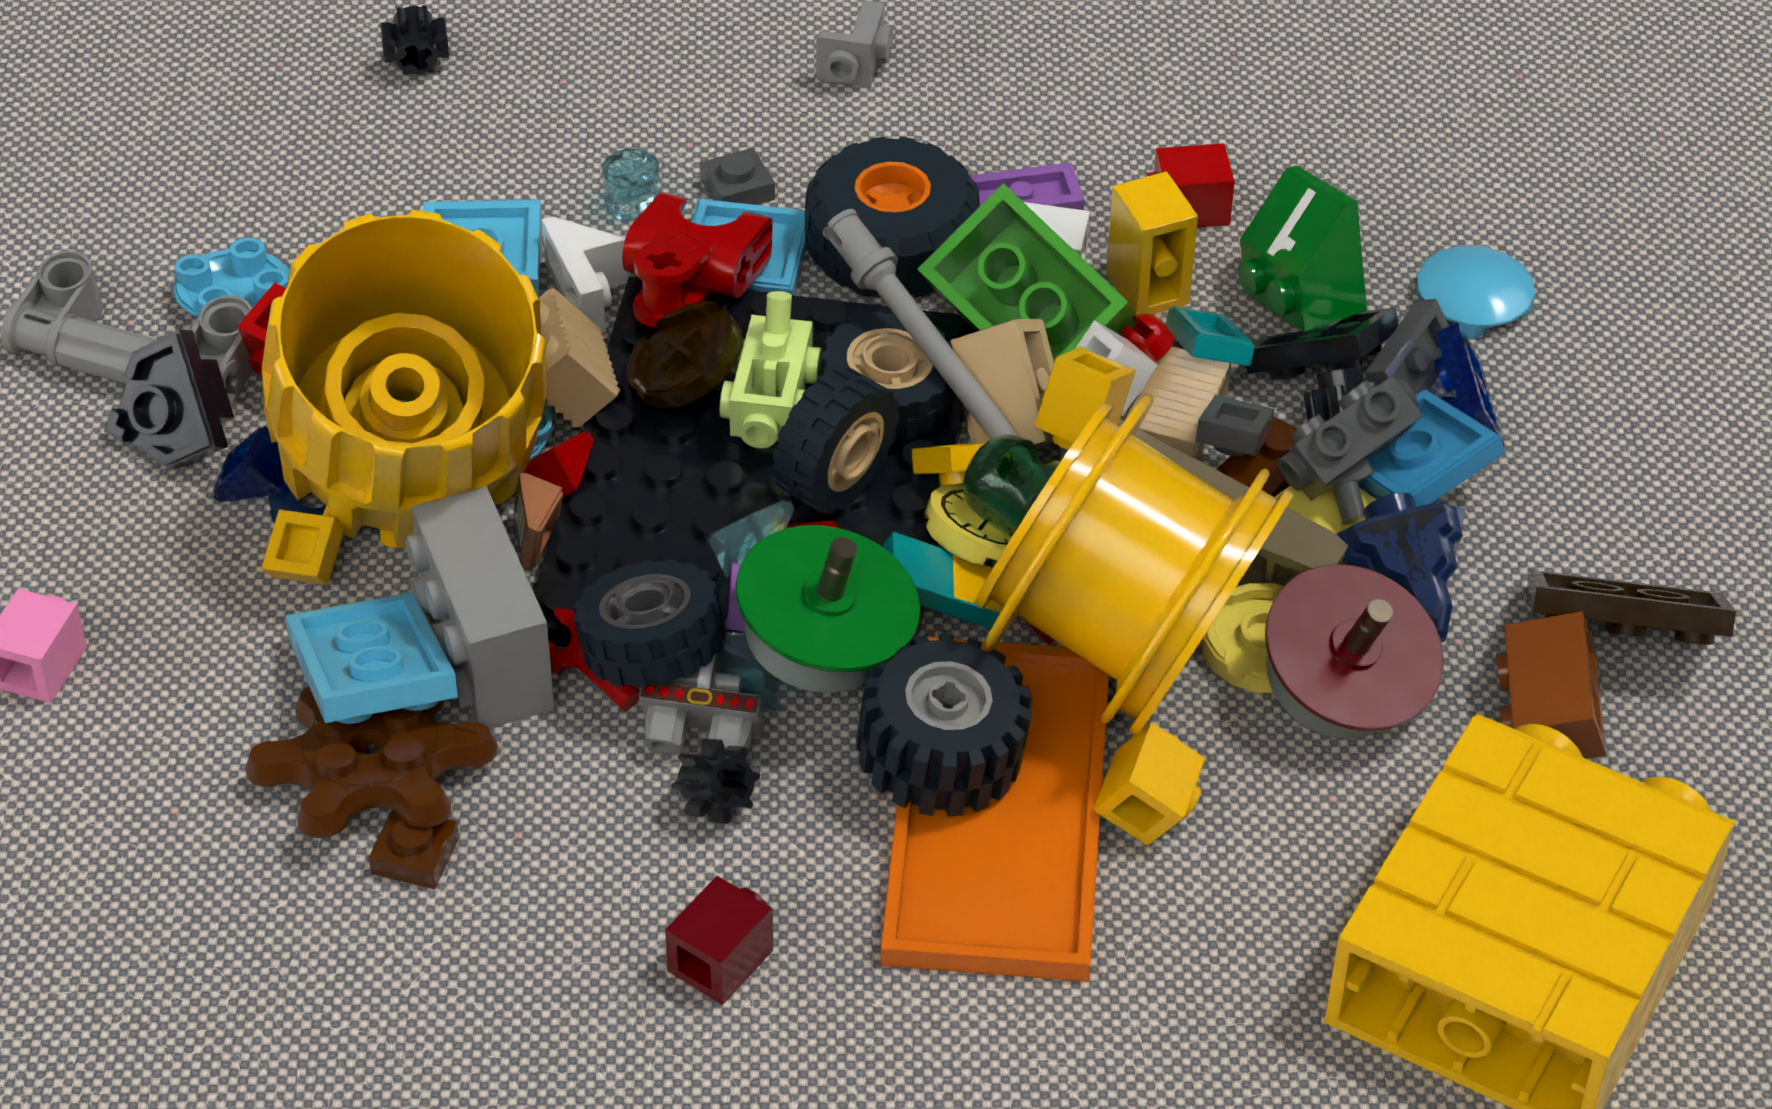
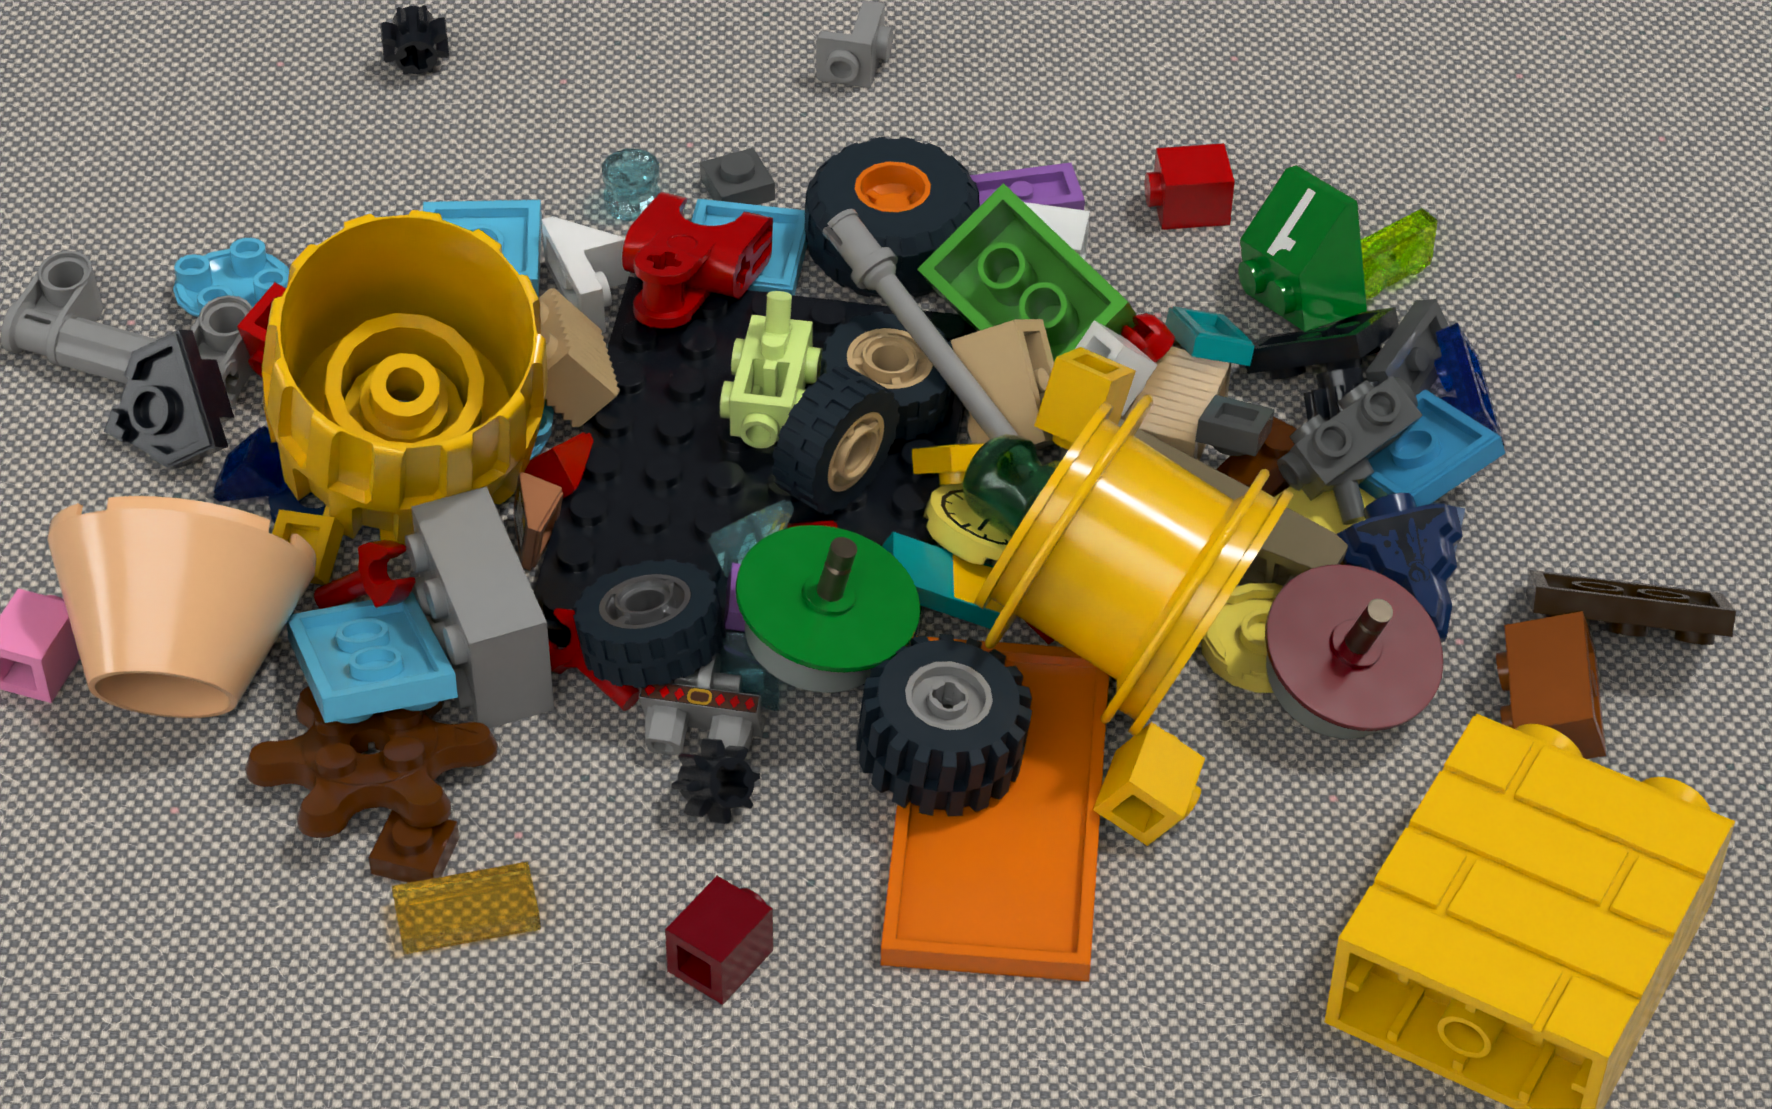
dark brown tile [627,301,743,409] -> none
yellow brick [1106,171,1198,315] -> none
medium azure dish [1415,245,1535,338] -> none
none -> light nougat cone [48,496,316,718]
none -> red bar [314,540,416,609]
none -> clear yellow tile [391,861,541,955]
none -> clear neon green plate [1361,208,1438,299]

